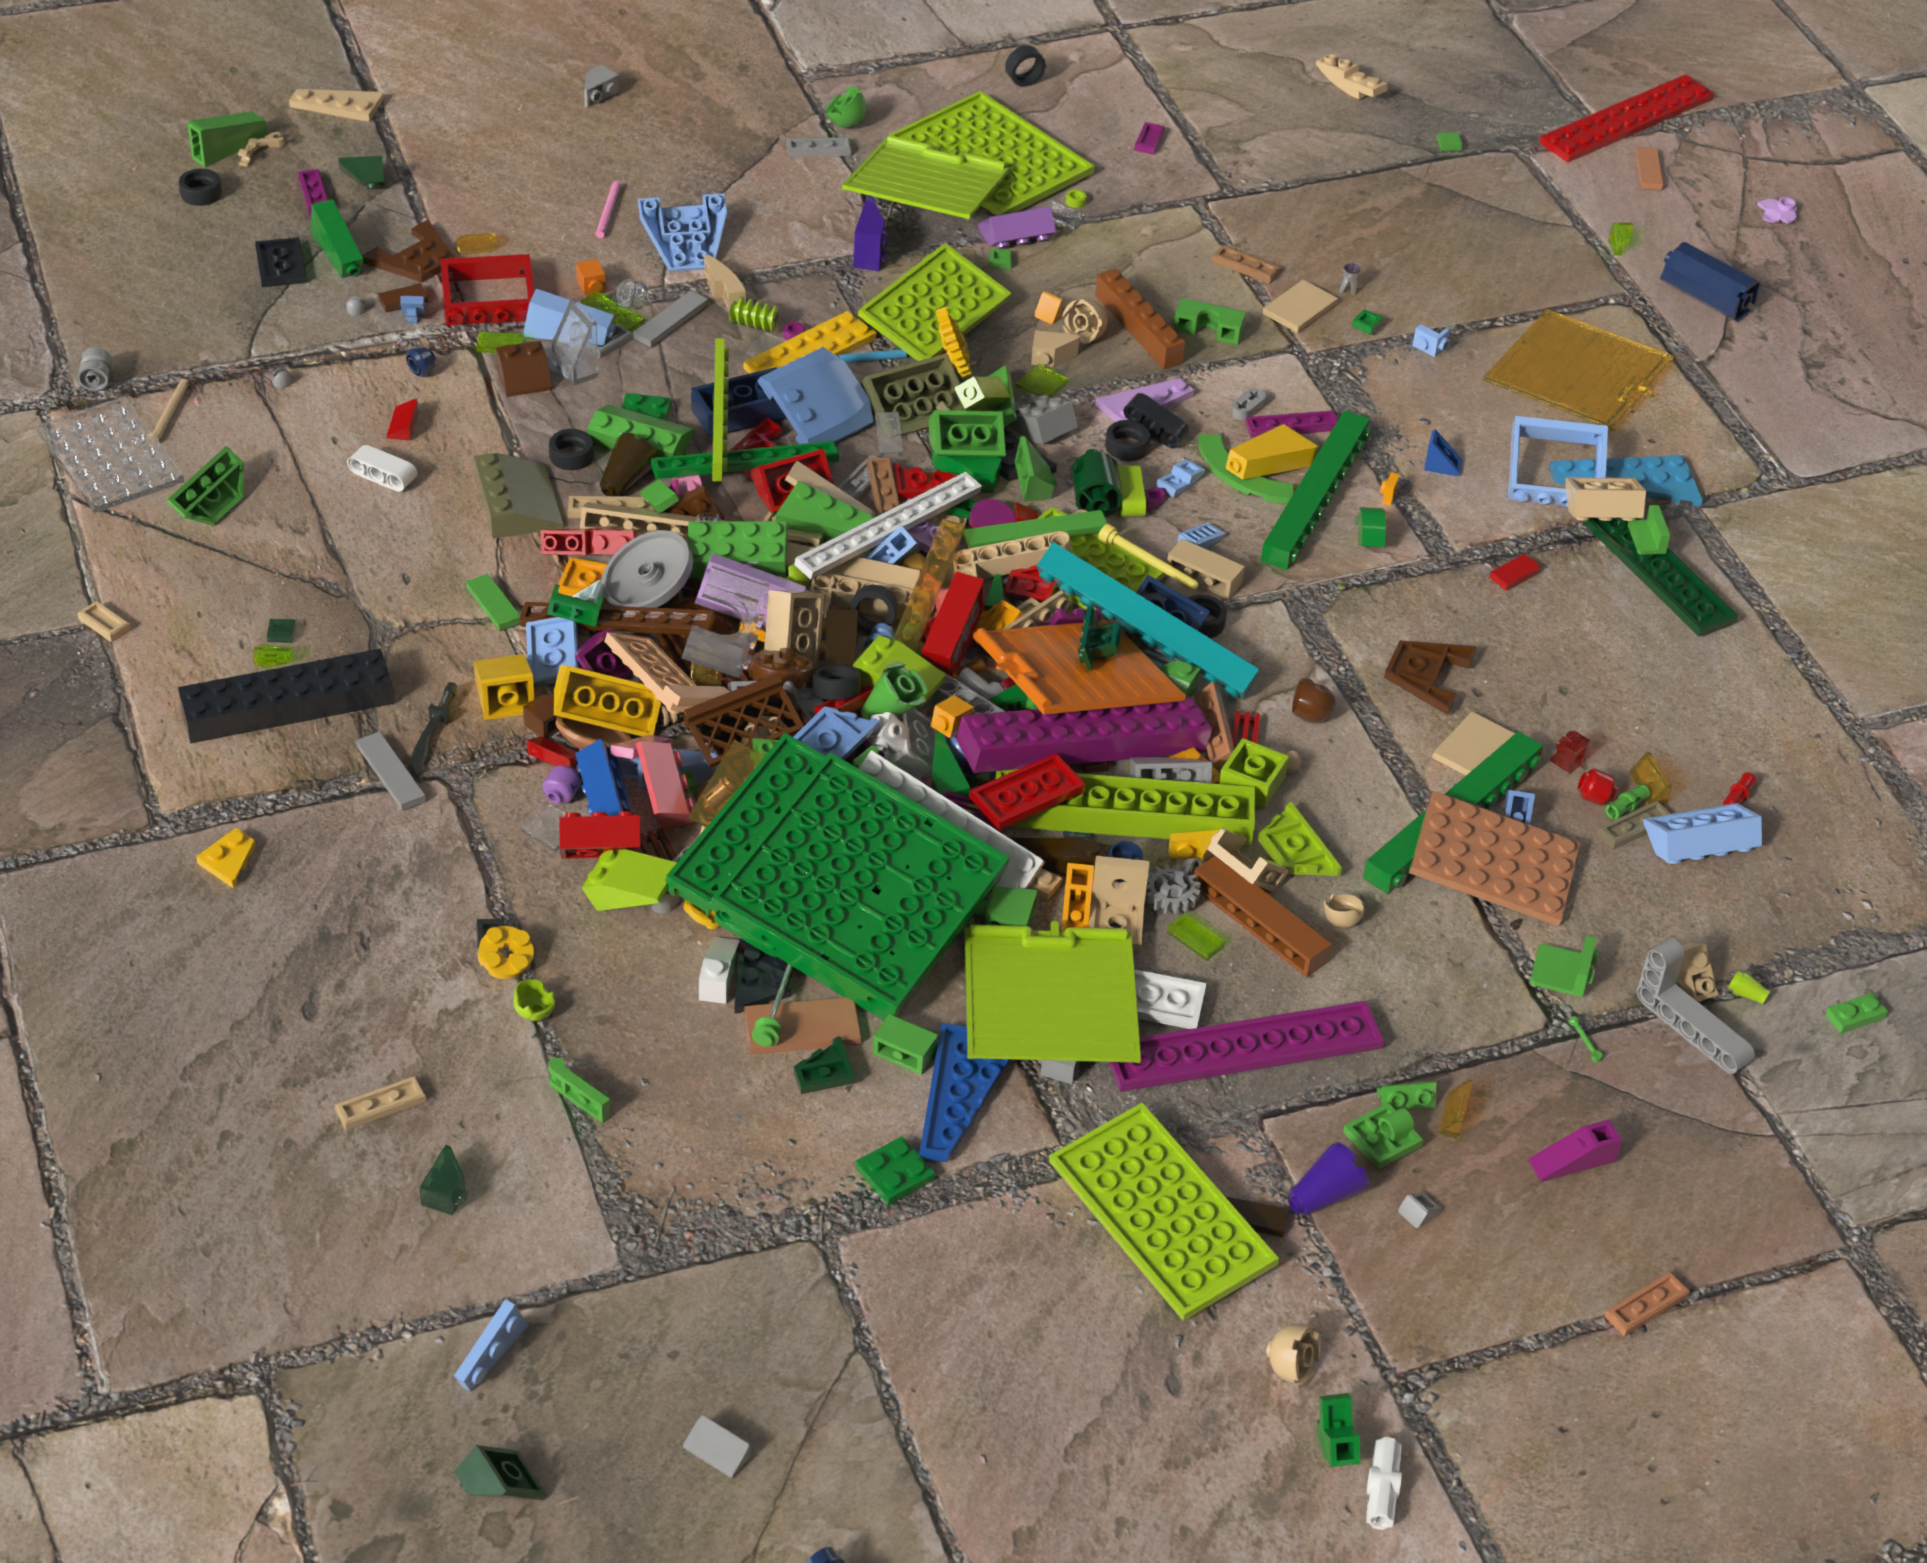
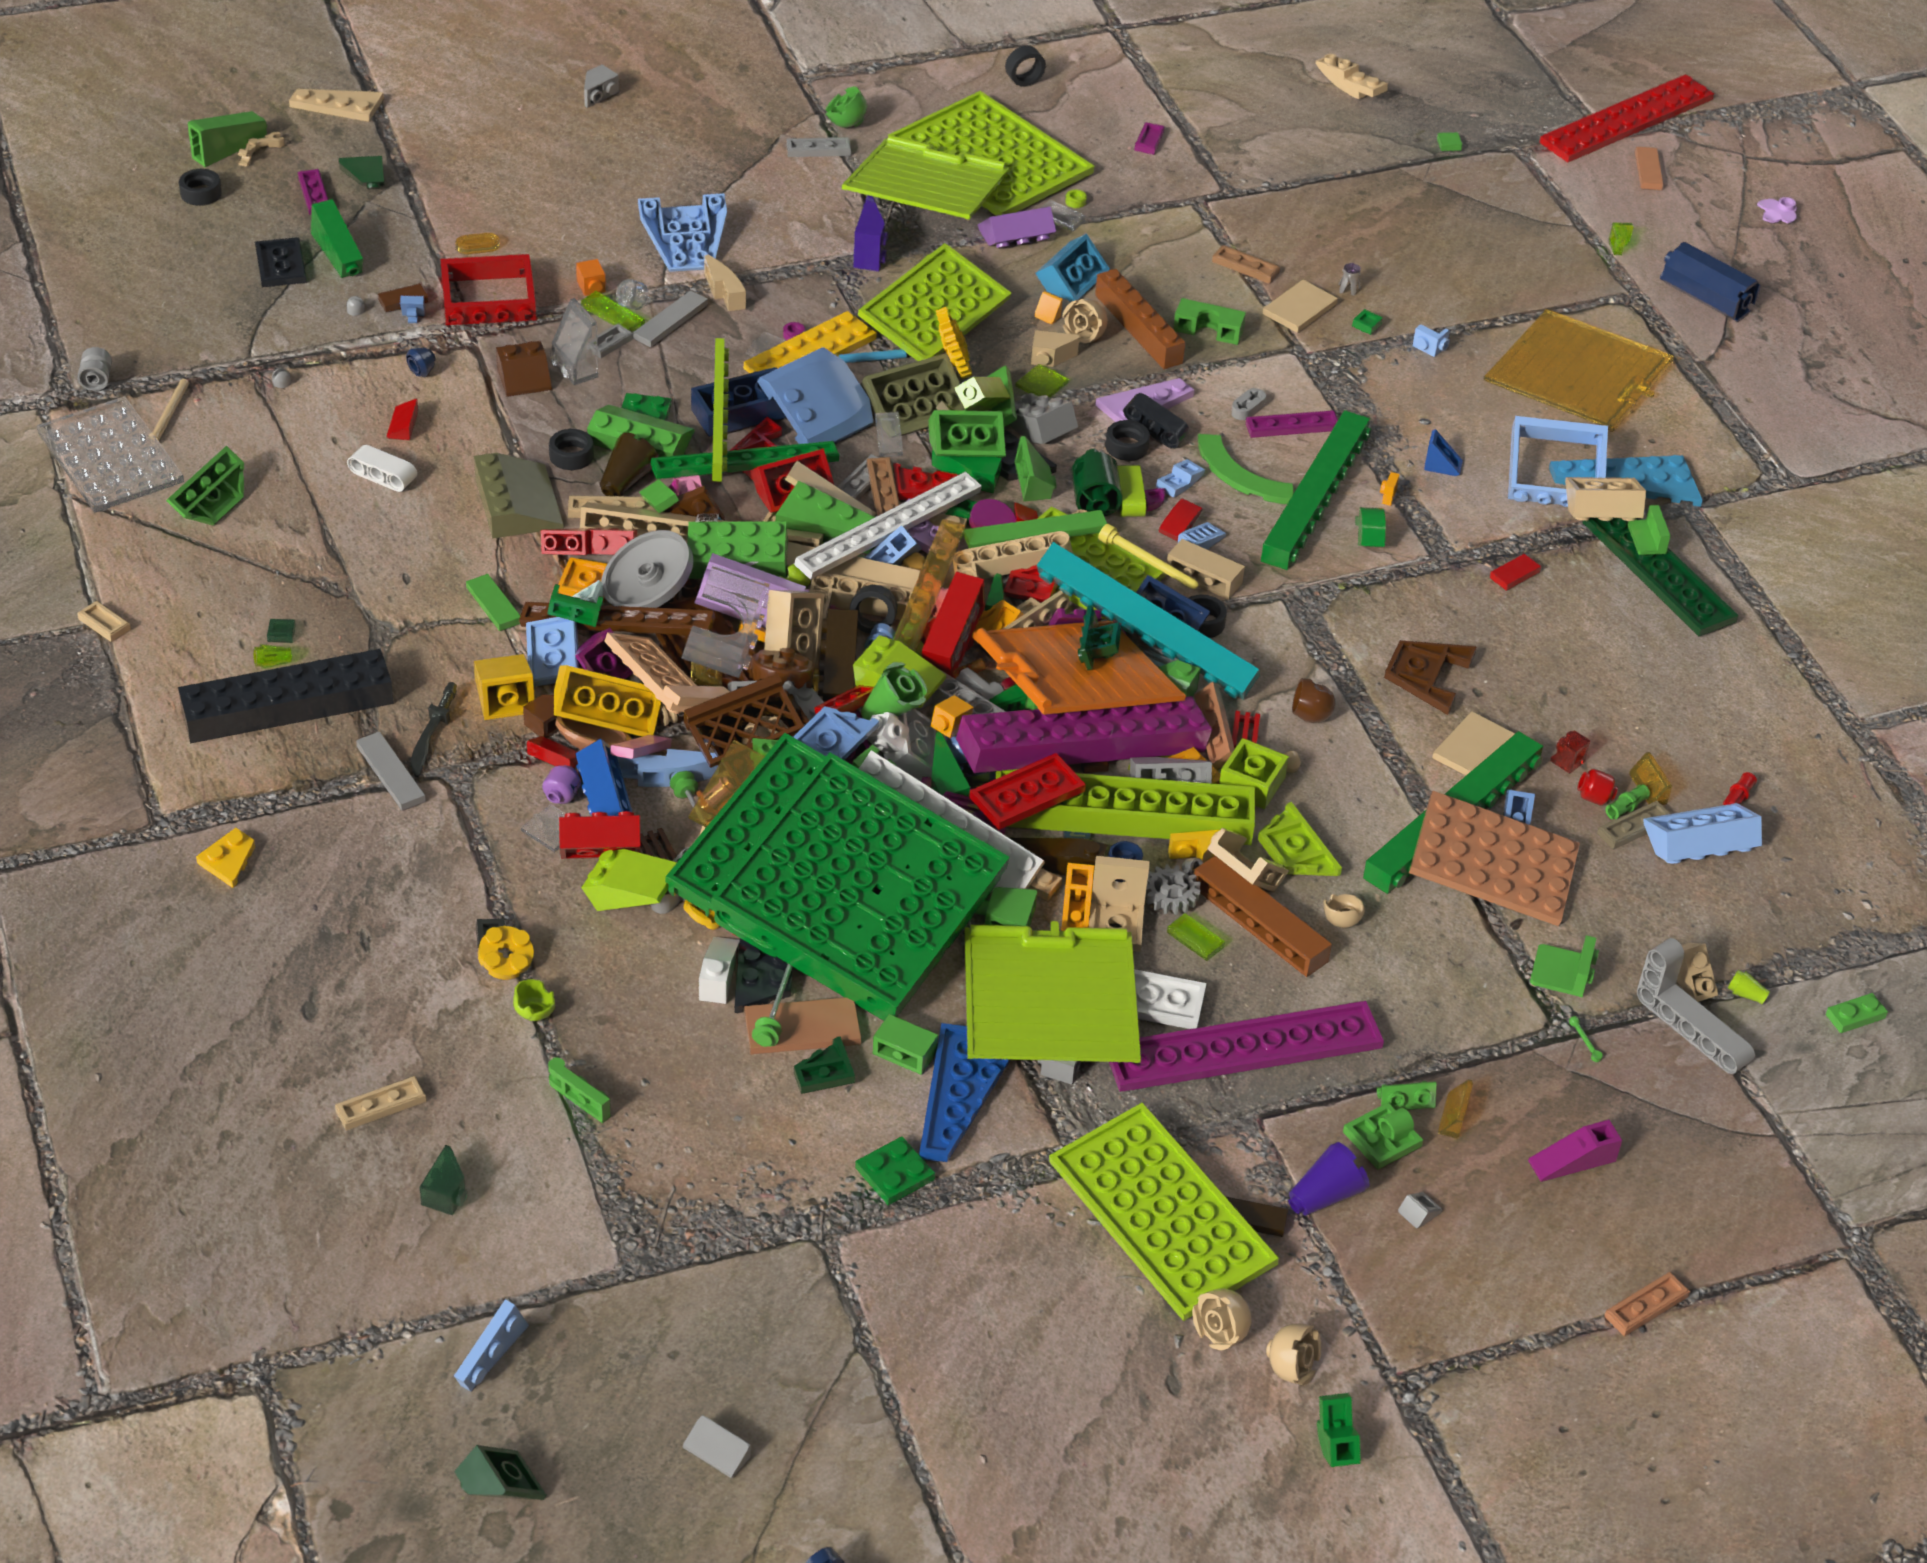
reddish brown wing [362,220,455,283] -> none
clear neon green tile [476,332,524,353] -> none
light blue slope [523,289,615,345] -> none
bright pink bar [596,181,621,238] -> none
coral slope [636,741,695,831] -> none
lime piece [729,296,779,333] -> none
black tyre [812,665,861,700] -> none
bright green tile [989,249,1012,269] -> none
yellow slope [1226,424,1318,480] -> none
white piece [1366,1437,1402,1530] -> none
none -> dark azure slope [1035,233,1110,302]
none -> red slope [1159,498,1203,542]
none -> tan cylinder [1192,1288,1252,1350]

